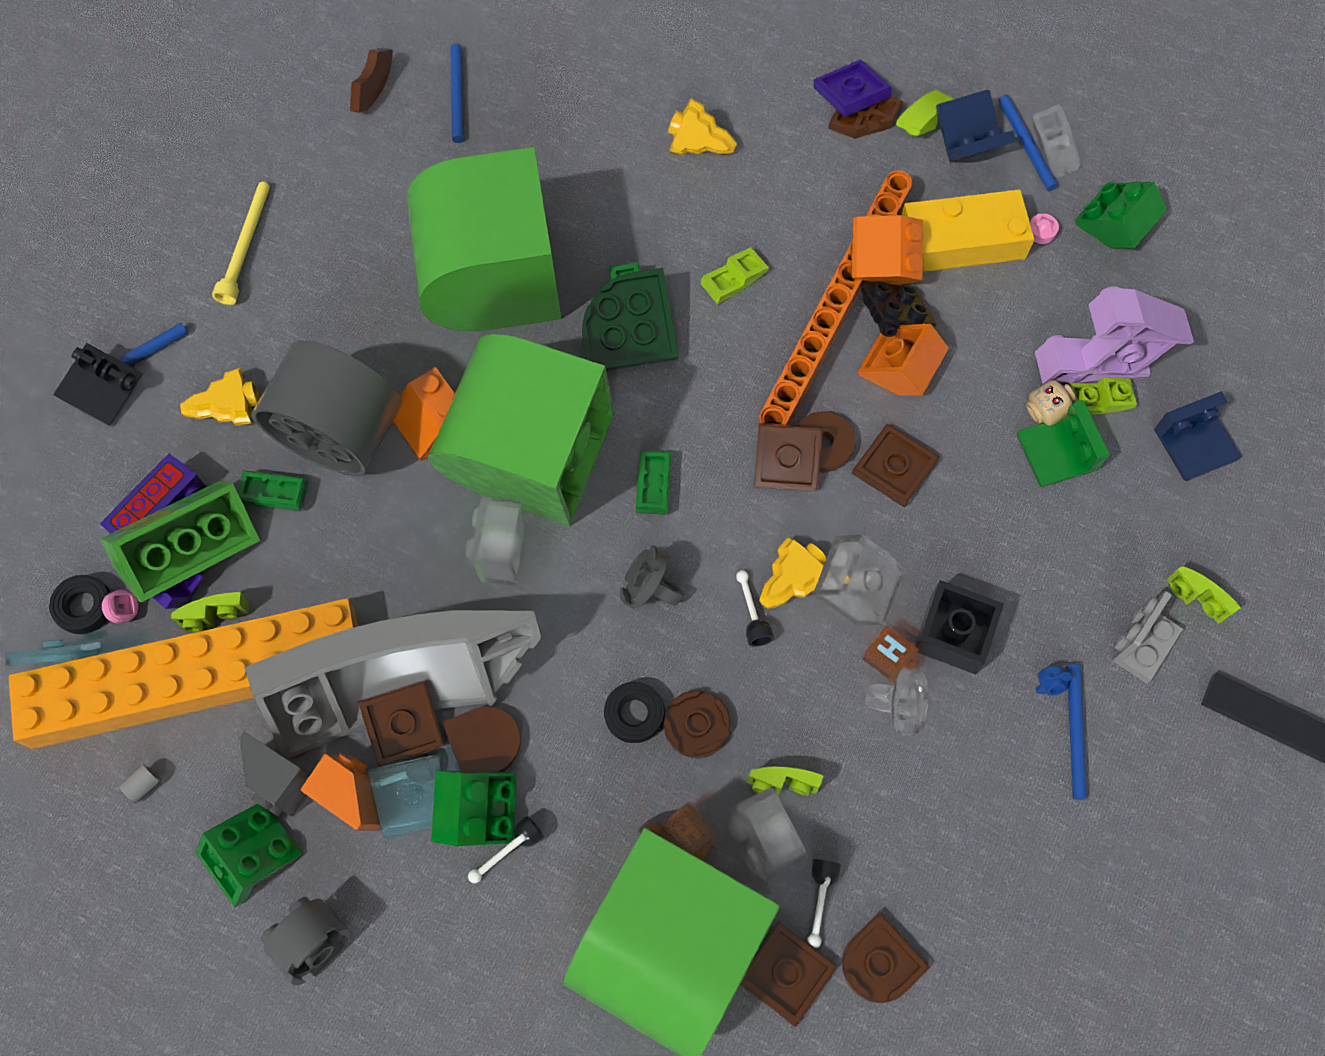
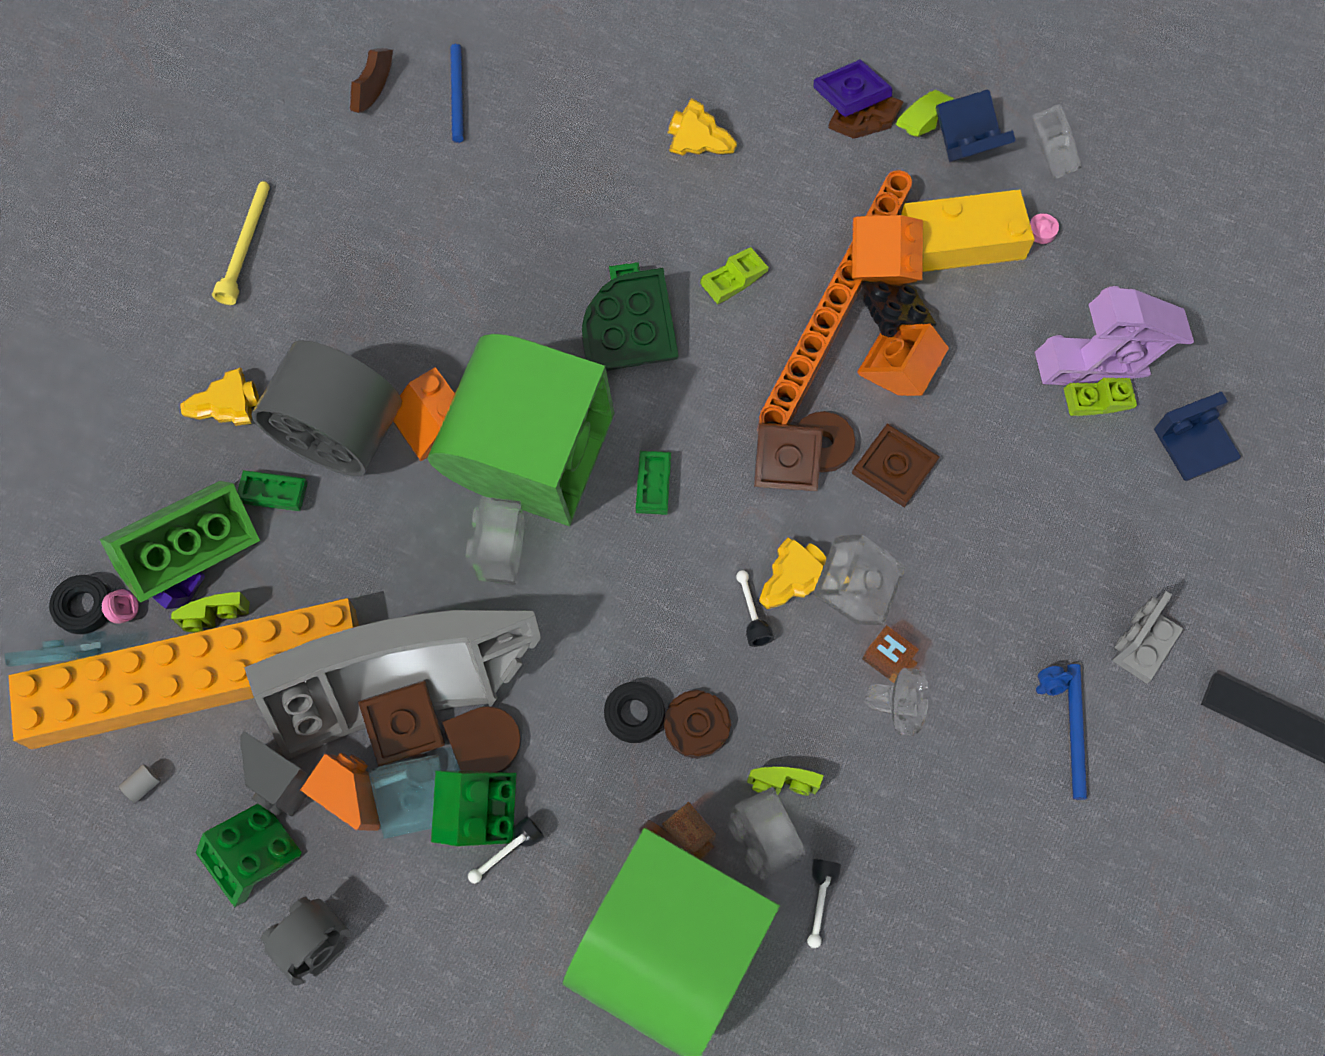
black hinge [53,343,143,426] -> none
brick [100,453,206,534] -> none
blue bar [118,323,188,366] -> none
bright green brick [407,147,562,331] -> none
dark grey tile [620,545,684,609] -> none
reddish brown tile [740,921,837,1027] -> none
reddish brown tile [842,912,930,1003] -> none
black brick [913,580,1004,675] -> none
blue bar [998,95,1058,191] -> none
green bracket [1017,400,1110,487] -> none
tan head [1026,380,1076,426] -> none
green slope [1074,181,1167,248] -> none
lime slope [1166,566,1241,624] -> none

